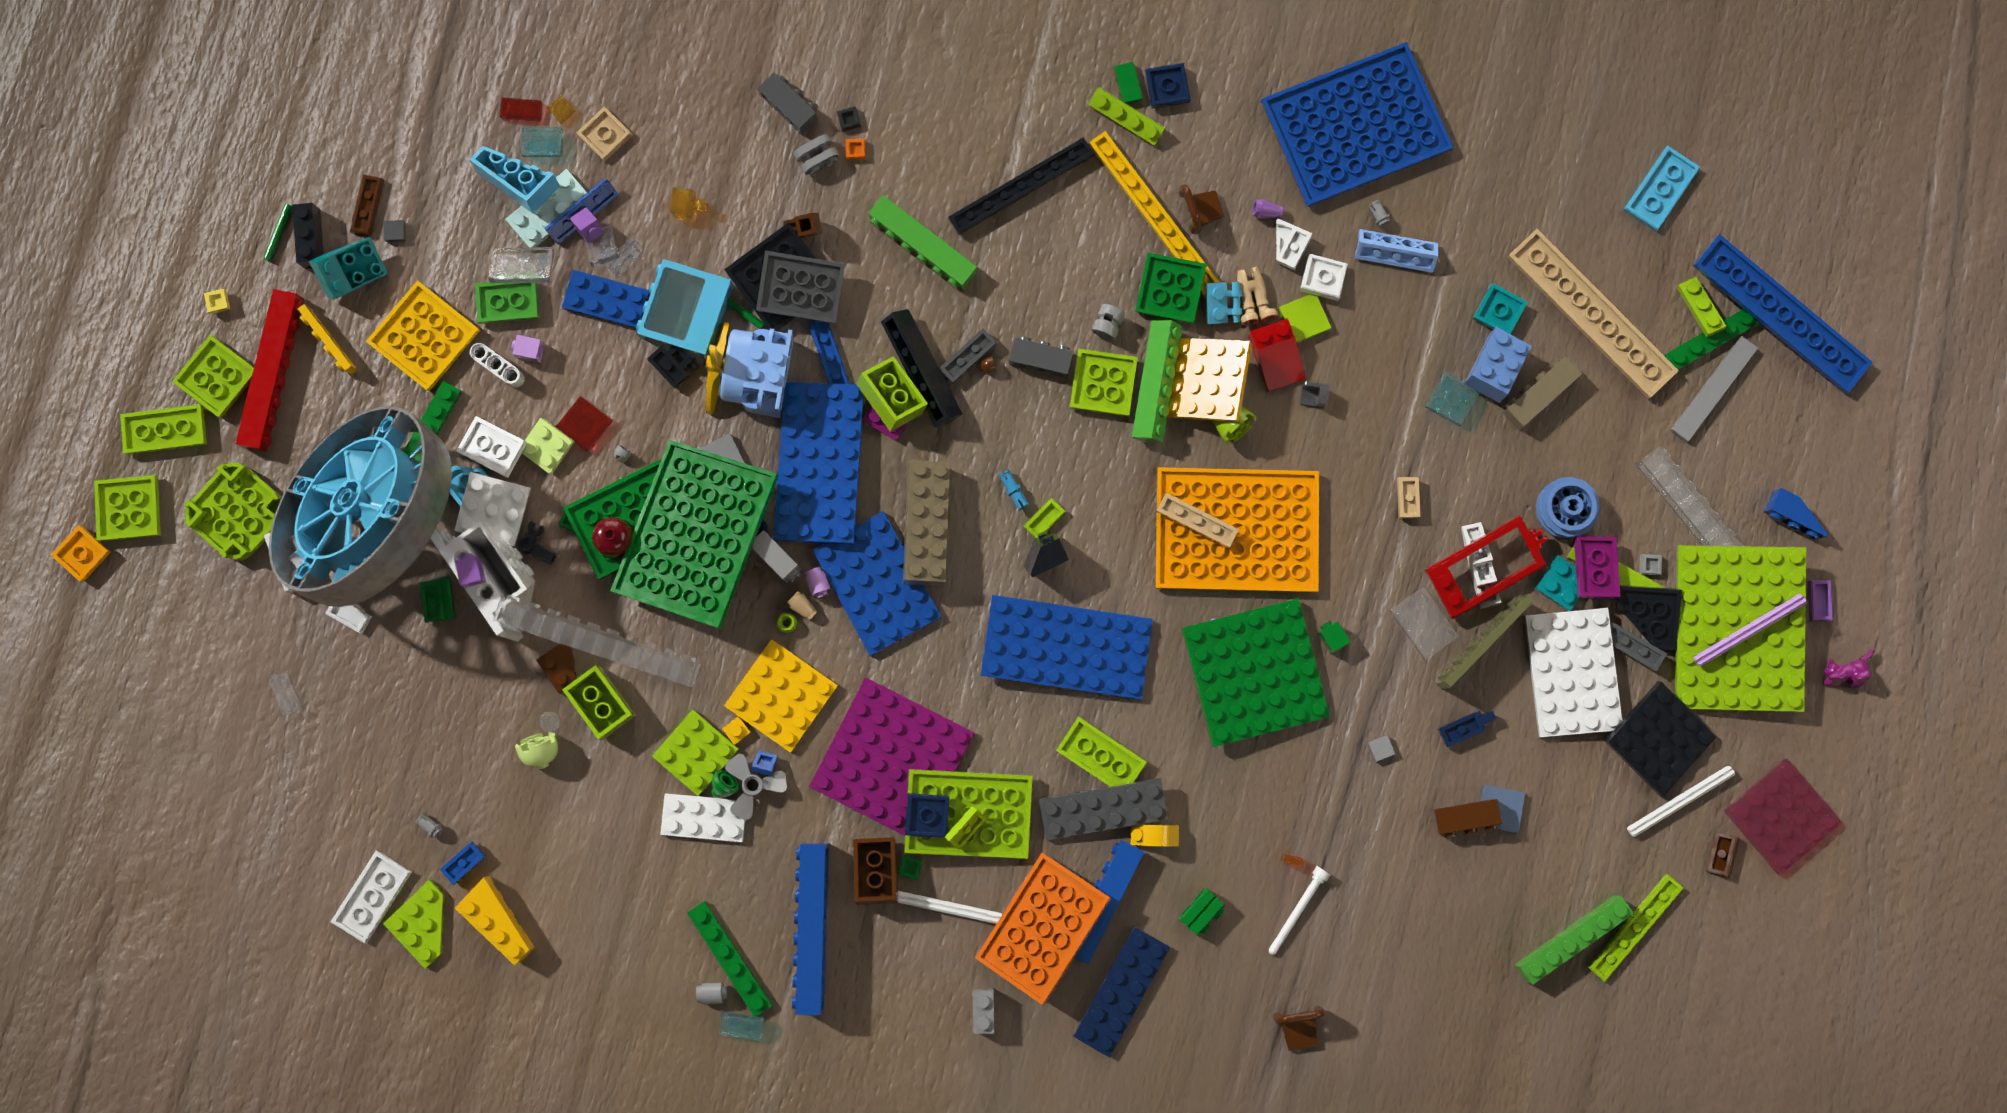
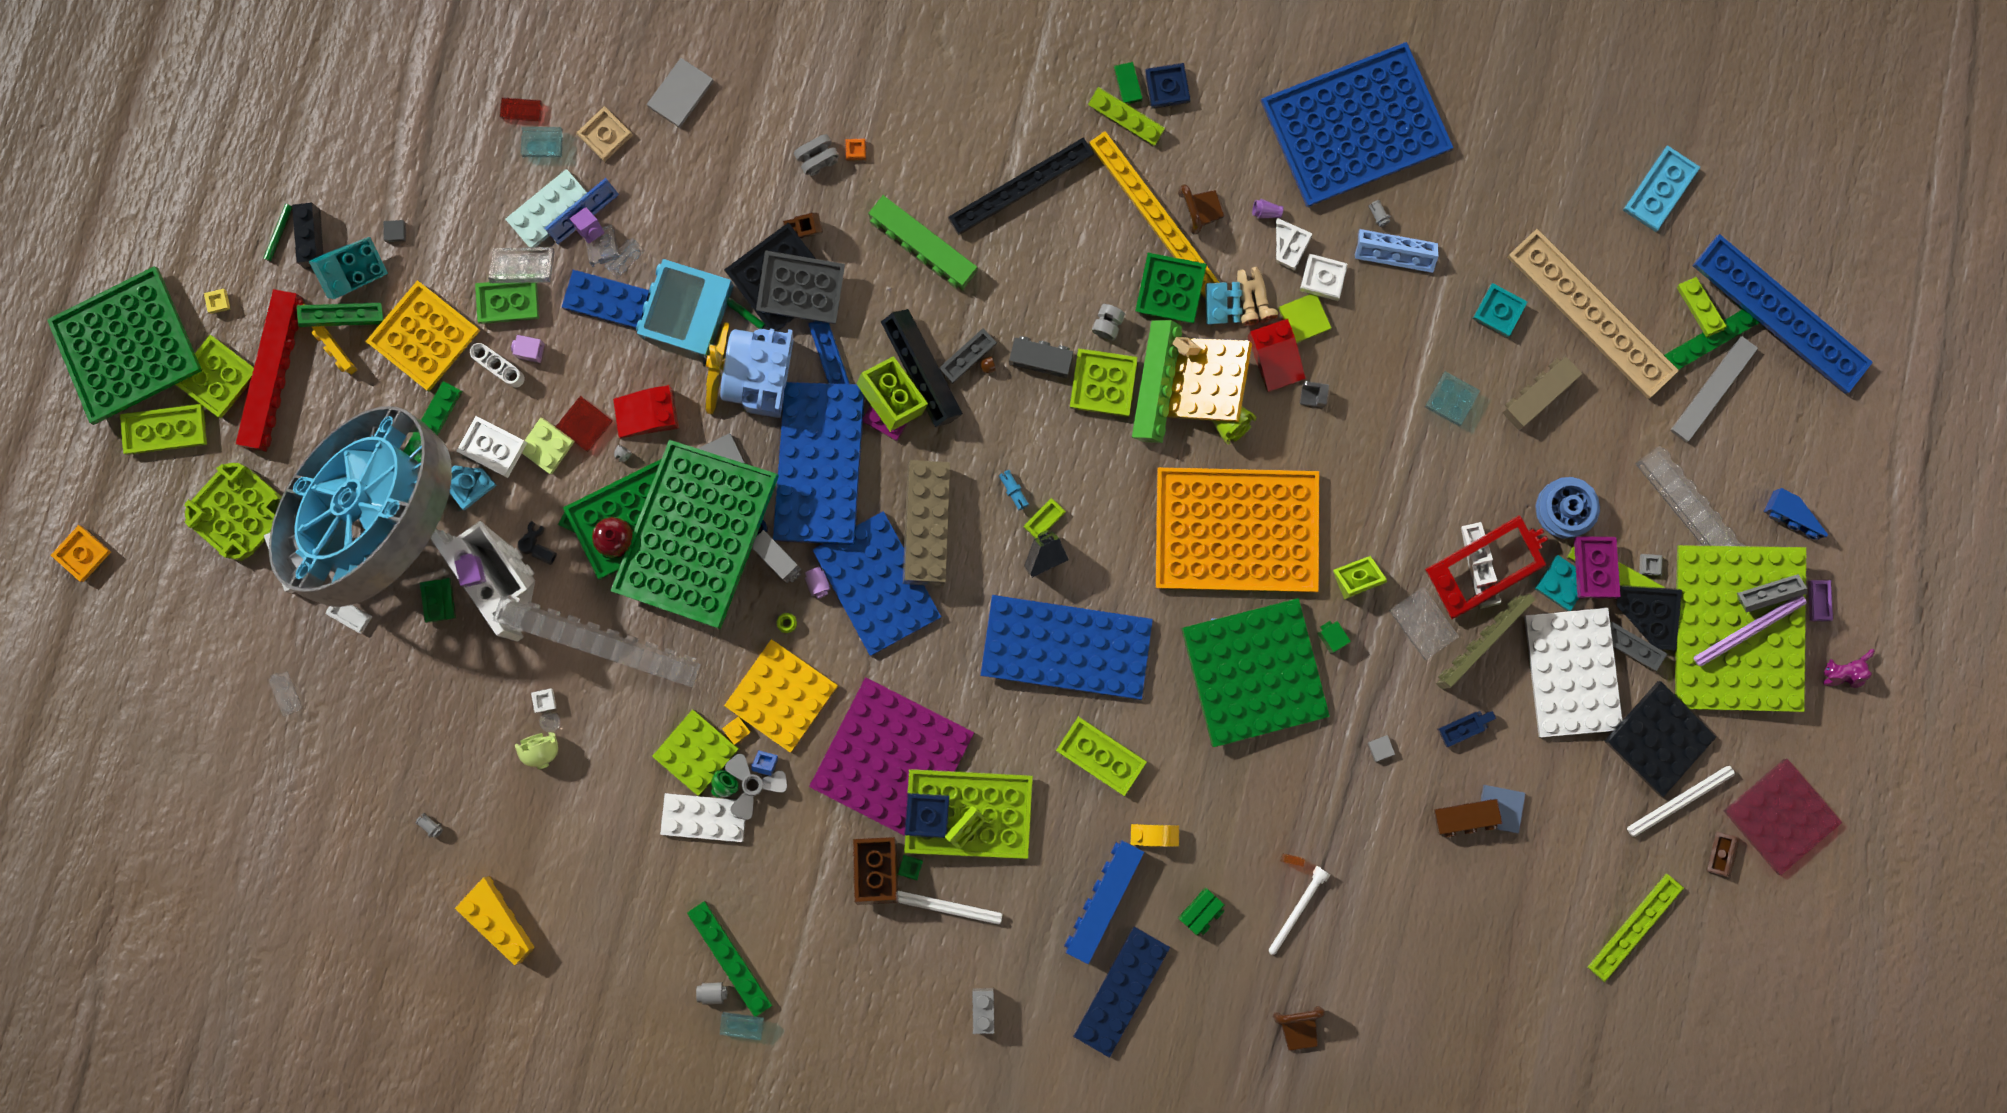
lime plate [94,475,161,542] -> none
white tile [331,850,412,944] -> none
reddish brown tile [349,174,384,237] -> none
lime plate [383,879,445,969] -> none
blue plate [439,841,486,885] -> none
white plate [454,472,531,546] -> none
medium azure wedge [469,146,560,214] -> none
reddish brown wing [536,637,577,694] -> none
clear yellow tile [547,95,576,124] -> none
lime brick [562,665,636,740] -> none
black plate [647,344,700,389] -> none
clear yellow brick [669,187,708,220] -> none
dark grey brick [757,72,818,135] -> none
tan cone [787,591,817,620] -> none
blue brick [792,843,829,1015] -> none
pearl dark grey tile [837,106,861,132] -> none
orange plate [975,853,1111,1005] -> none
dark grey plate [1039,778,1168,840] -> none
tan plate [1156,493,1239,548] -> none
tan plate [1397,477,1420,518] -> none
medium blue brick [1464,327,1531,403] -> none
bright green brick [1514,895,1634,985] -> none
none -> green plate [47,266,202,425]
none -> green plate [297,303,383,327]
none -> white plate [531,689,557,713]
none -> red slope [613,385,679,438]
none -> light grey tile [647,58,714,128]
none -> tan plate [1172,337,1201,356]
none -> lime slope [1333,556,1387,599]
none -> dark grey plate [1737,574,1808,612]

